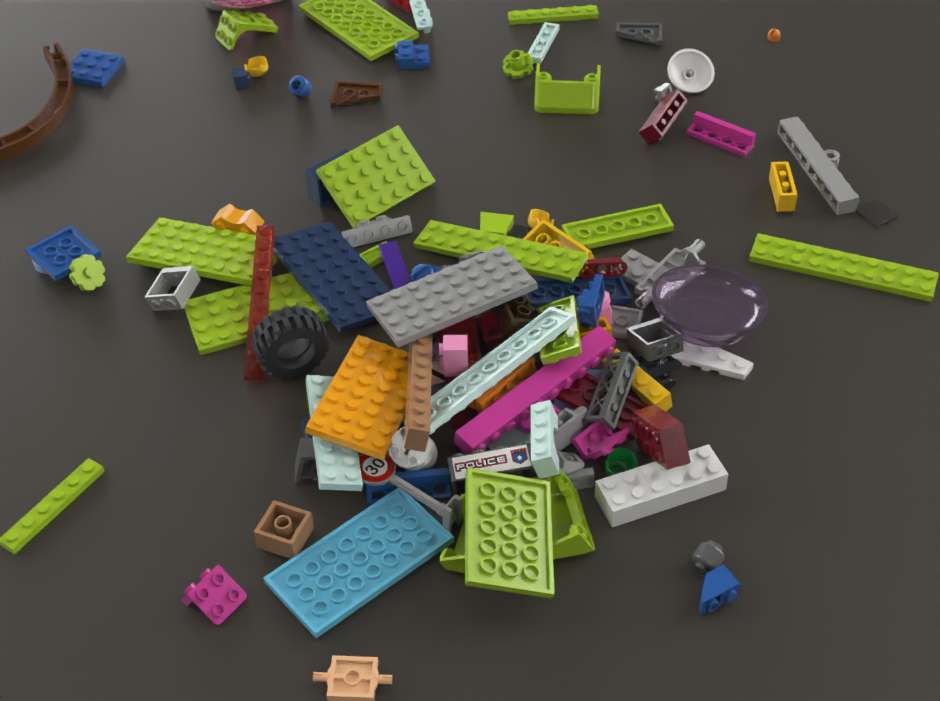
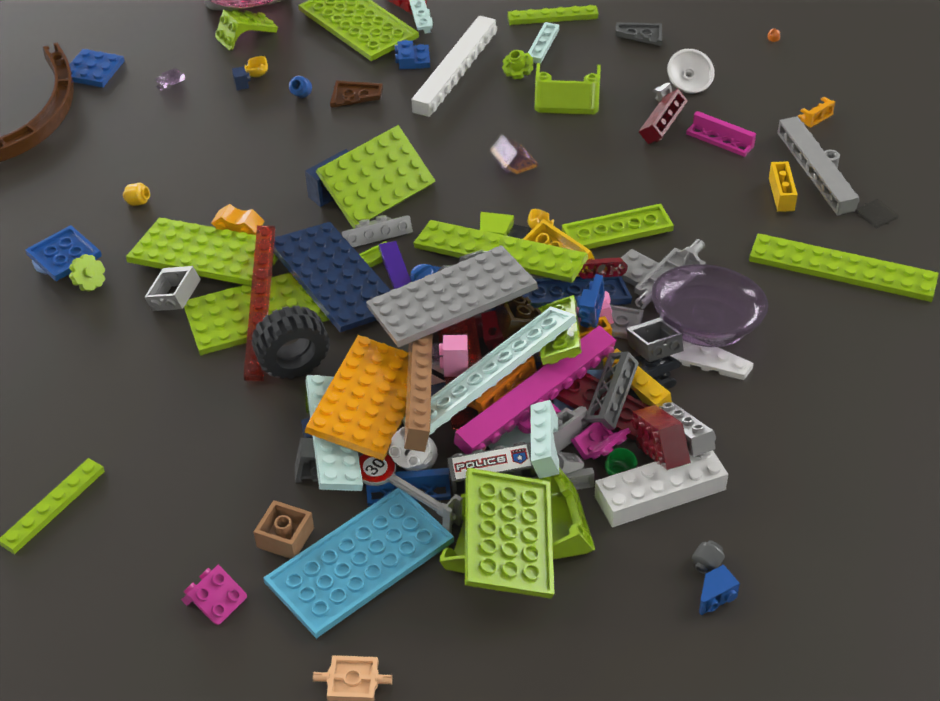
none -> yellow head [123,183,150,206]
none -> clear purple plate [155,68,185,90]
none -> white brick [411,16,497,117]
none -> slope [490,135,539,174]
none -> light grey brick [659,402,716,457]
none -> light orange hinge [798,97,835,128]

